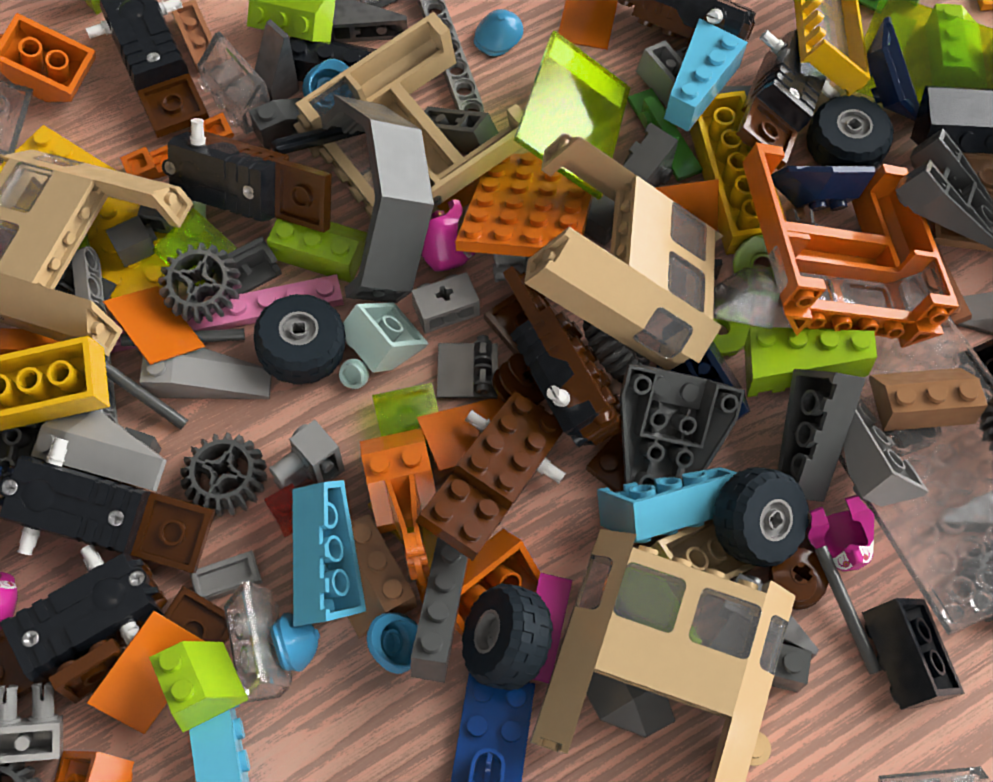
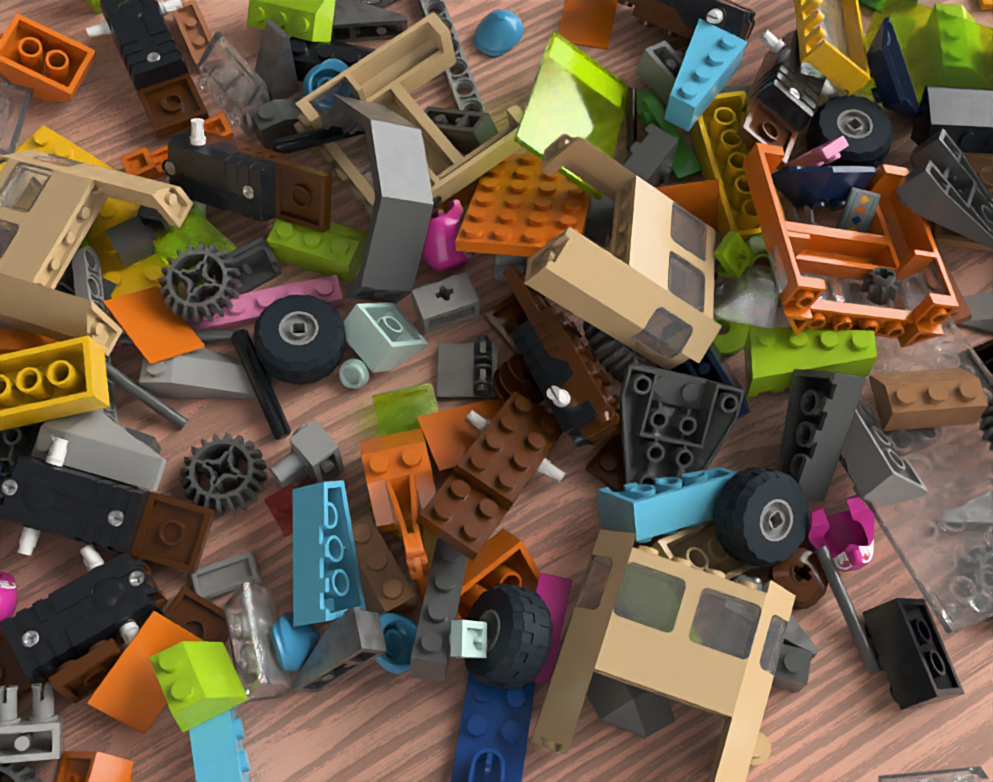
none -> black axle [231,329,291,440]
none -> flat silver slope [291,607,387,693]
none -> light aqua bracket [449,620,487,658]
none -> dark brown piece [626,87,637,151]
none -> lime bracket [713,231,754,278]
none -> bright pink plate [783,136,849,168]
none -> light grey tile [836,187,881,233]
none -> dark grey gear [861,267,903,305]

